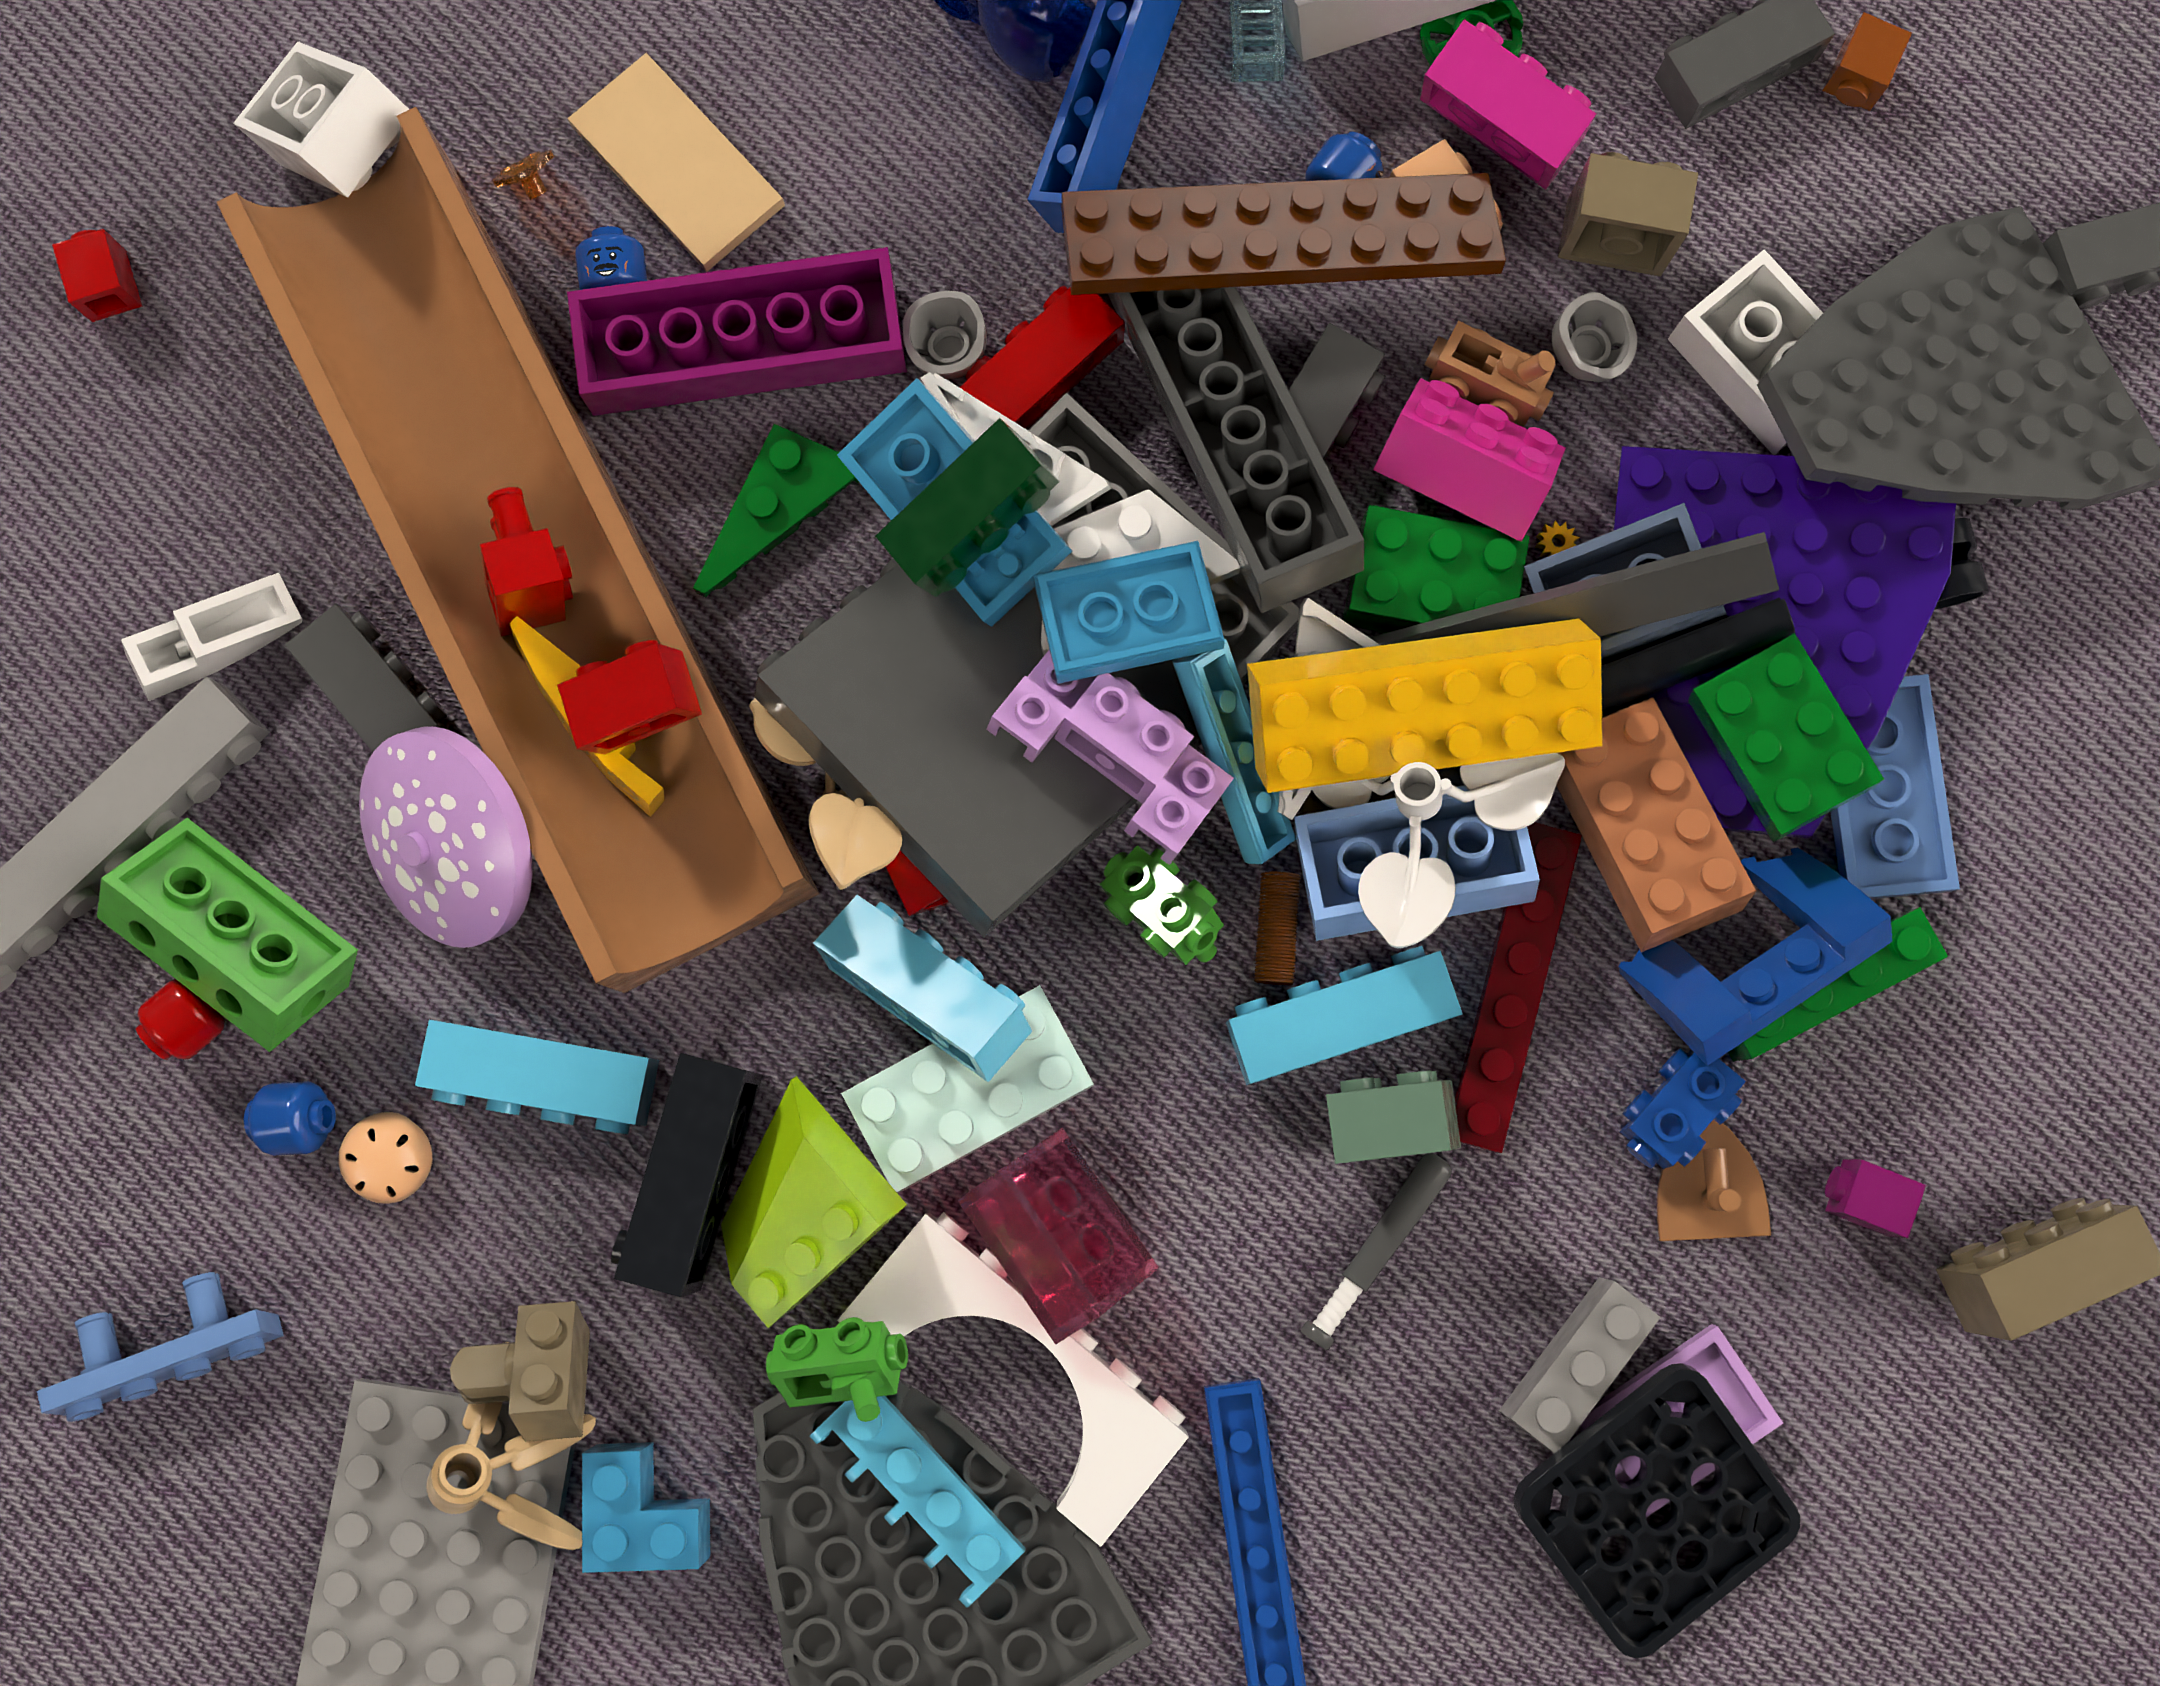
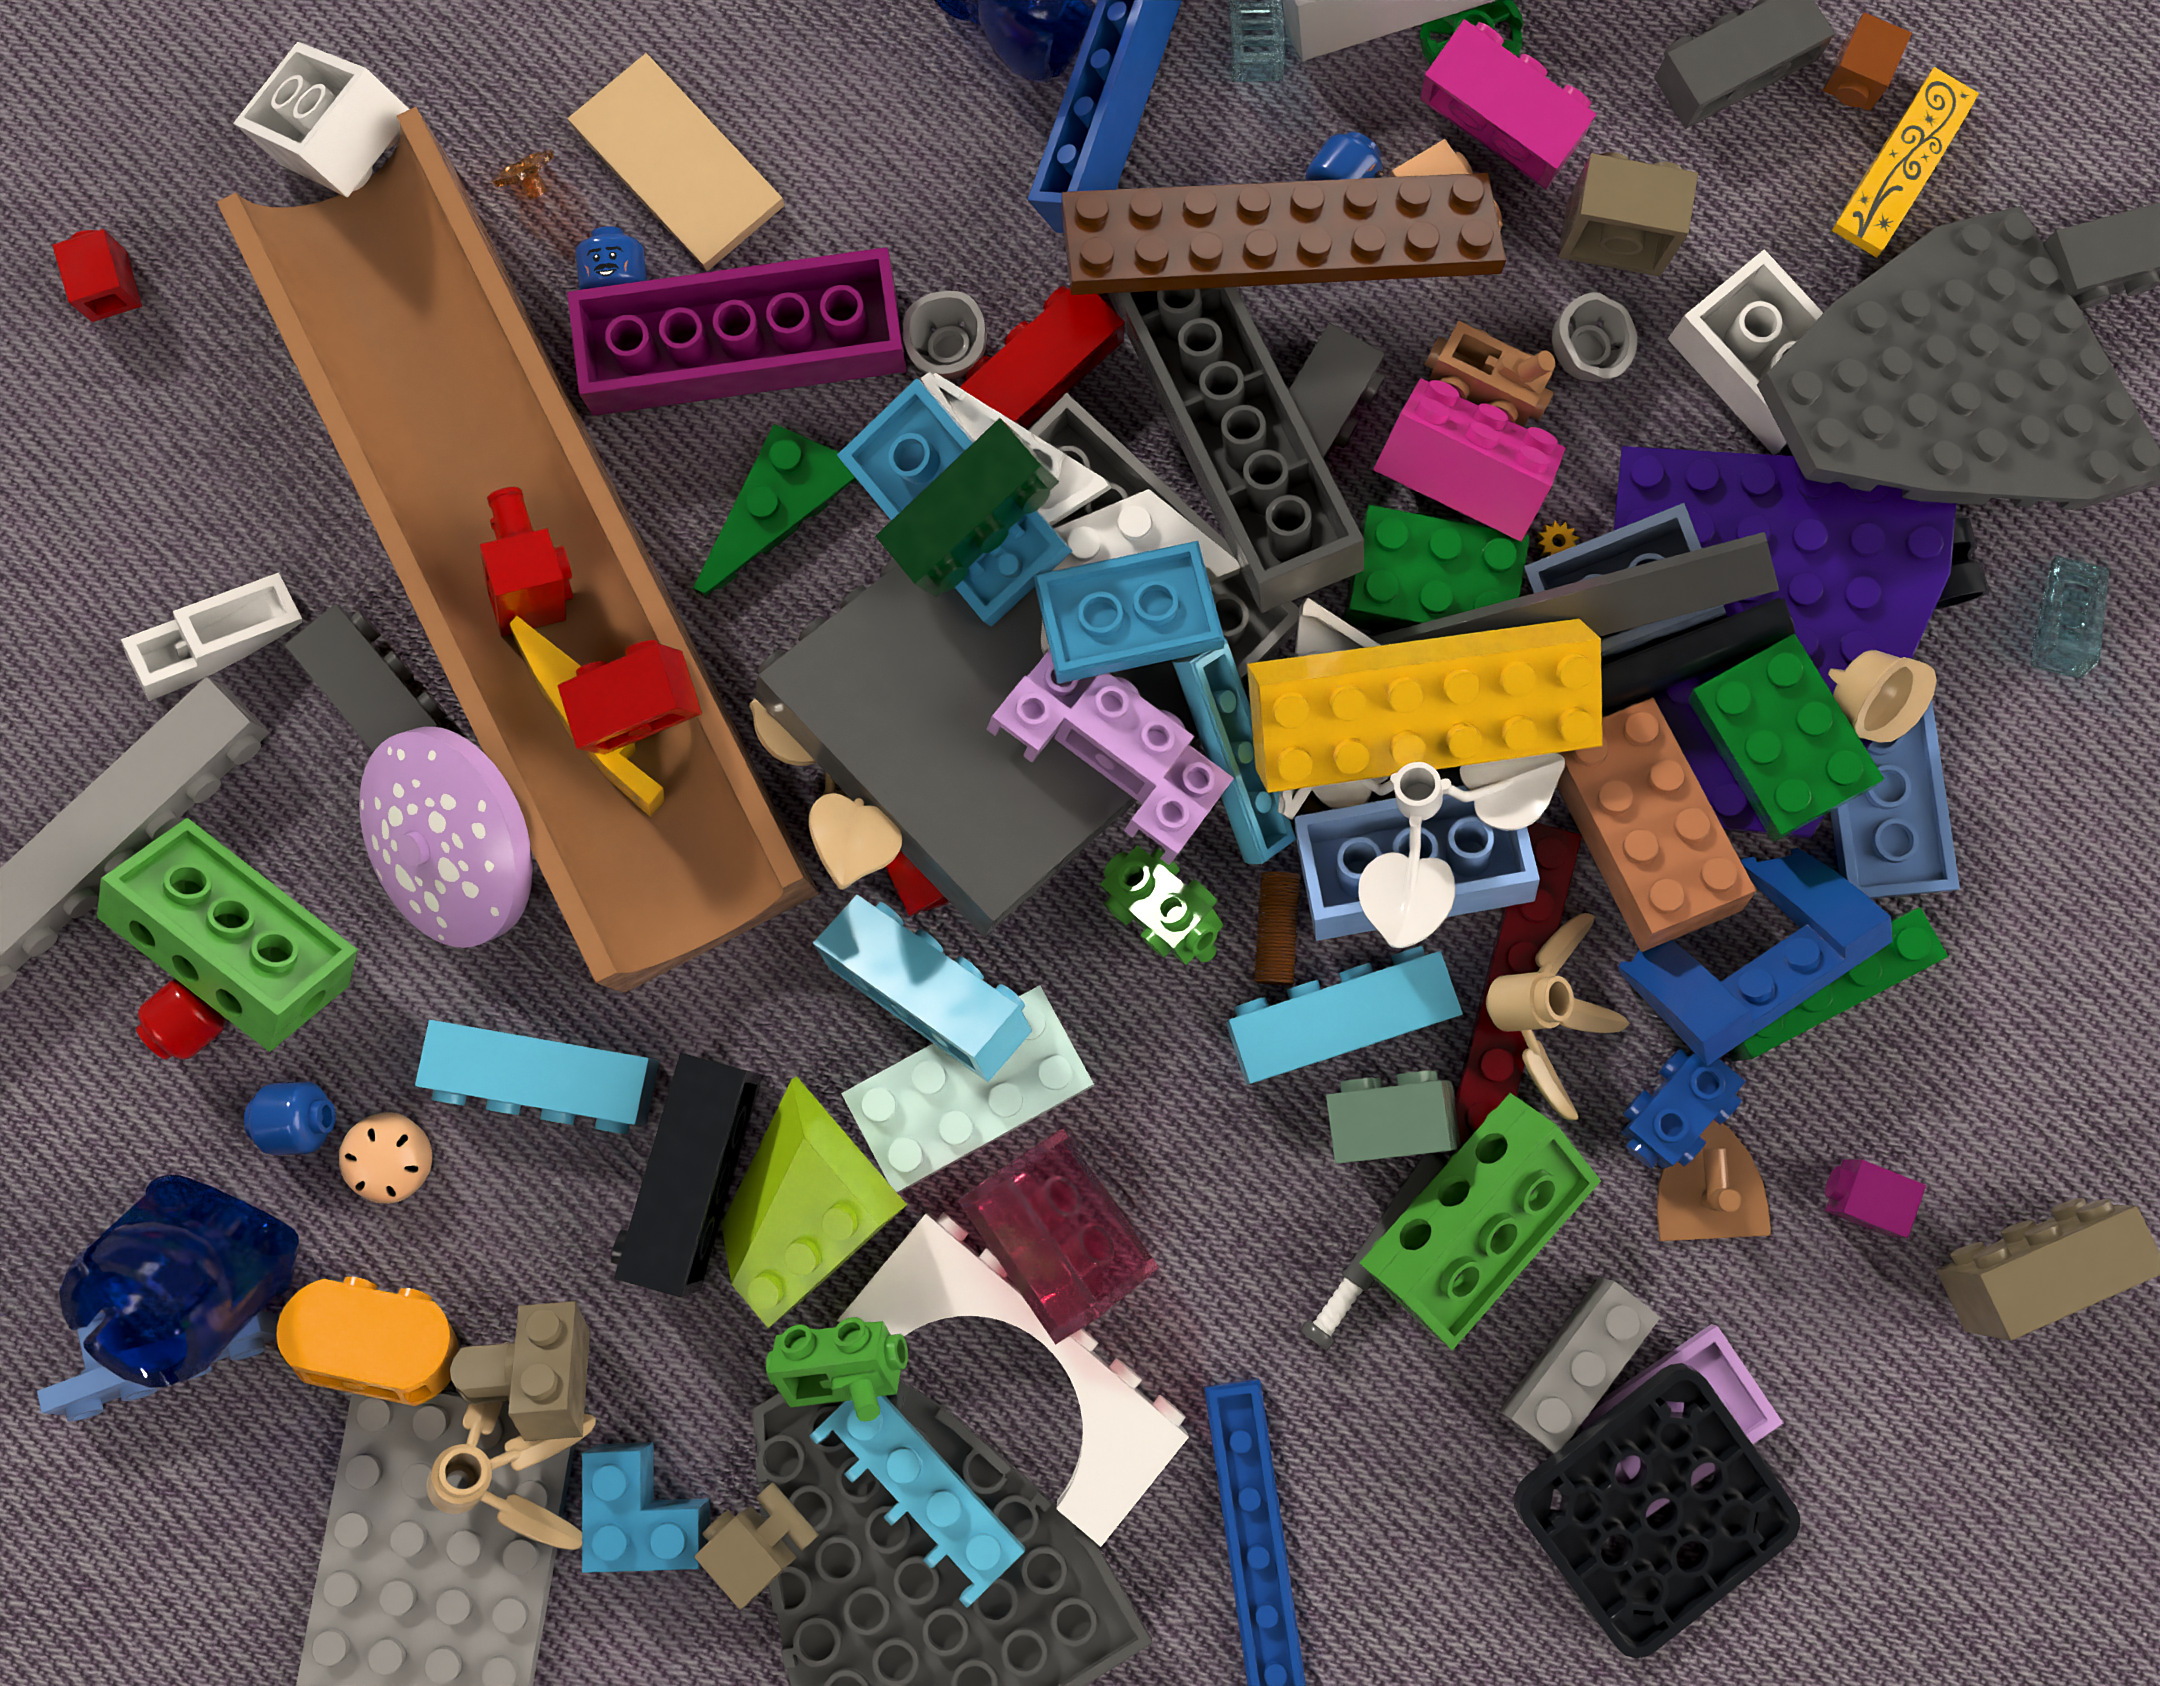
none -> clear blue piece [59,1174,299,1388]
none -> light orange brick [276,1277,459,1406]
none -> dark tan brick [694,1482,819,1610]
none -> bright green brick [1359,1093,1601,1350]
none -> tan plant [1486,913,1630,1121]
none -> tan piece [1828,650,1937,743]
none -> yellow slope [1831,67,1979,258]
none -> clear light blue slope [2031,556,2109,678]

